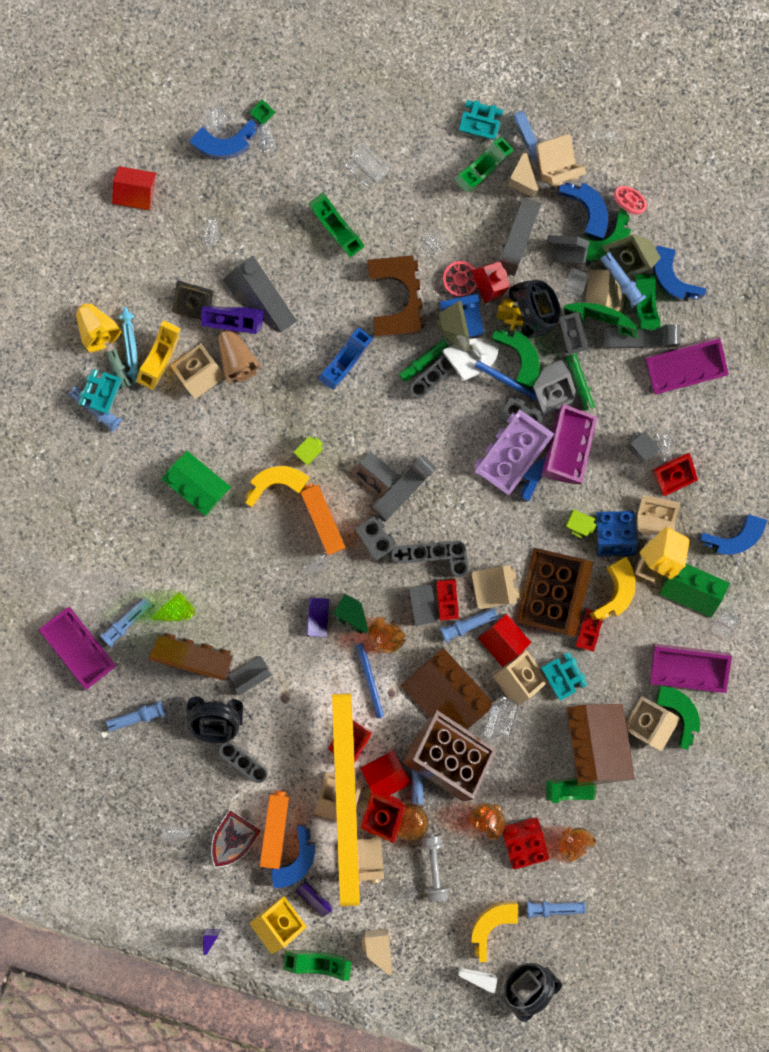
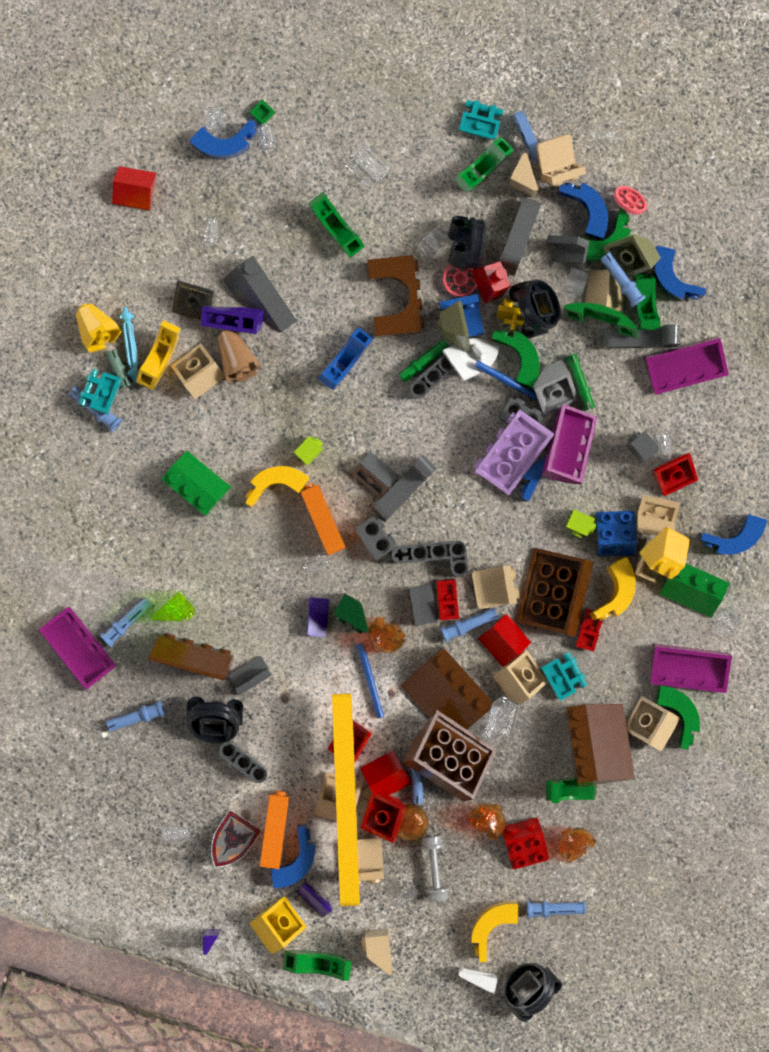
dark grey panel [559,312,588,354] -> none
none -> black piece [448,216,486,270]

